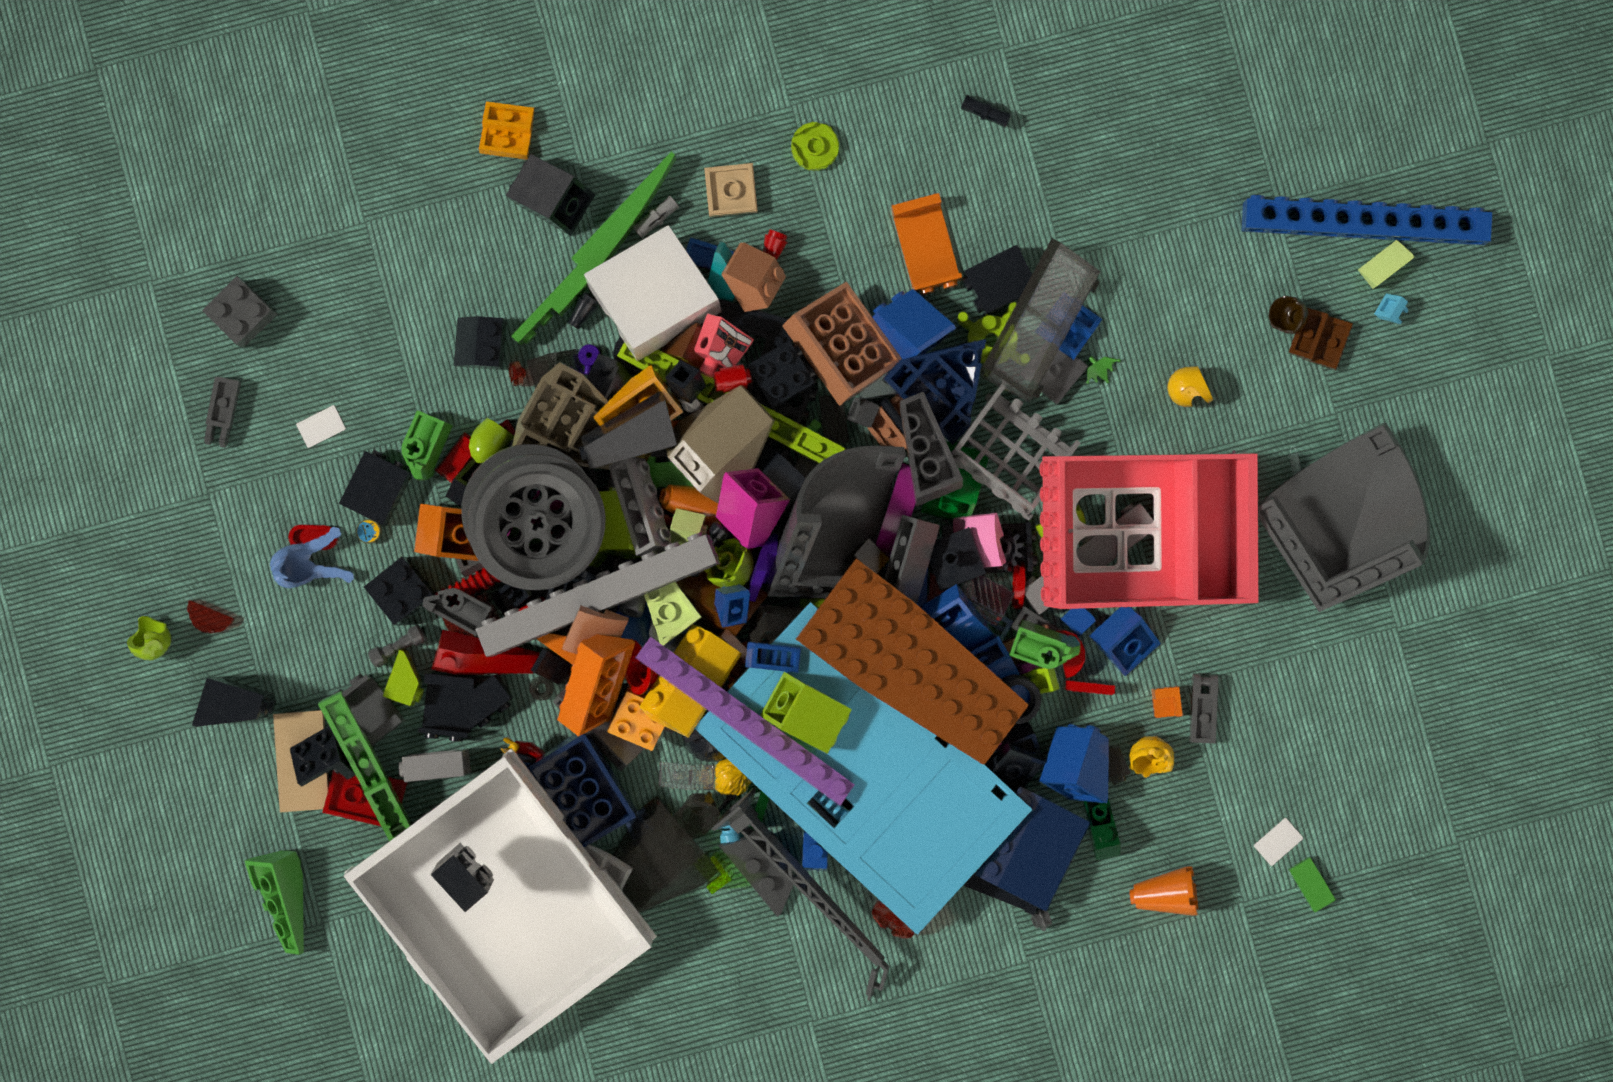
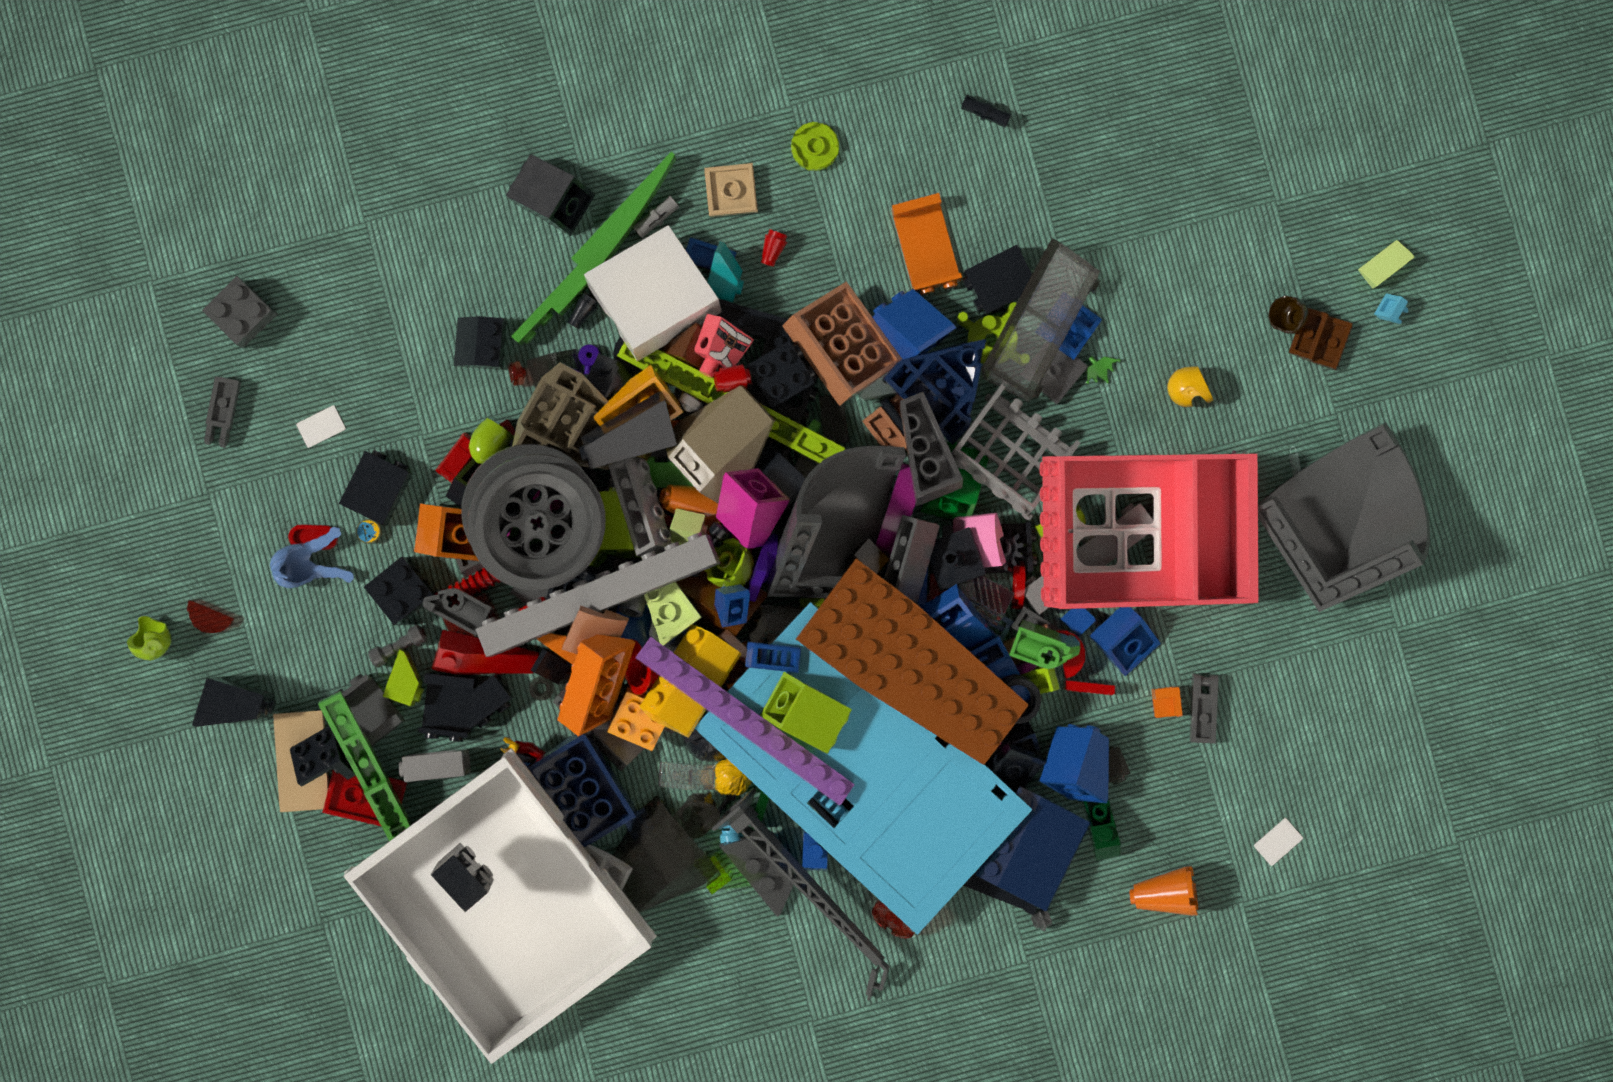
bright green wedge [244,850,304,955] -> none
bright green piece [401,410,453,481] -> none
light orange slope [479,101,534,160] -> none
black slope [491,584,537,617] -> none
black brick [665,359,706,404] -> none
nougat slope [722,242,786,312] -> none
dark grey slope [846,397,879,428] -> none
yellow hair [1129,736,1174,778] -> none
blue brick [1241,195,1492,245] -> none
bright green tile [1288,857,1336,912] -> none

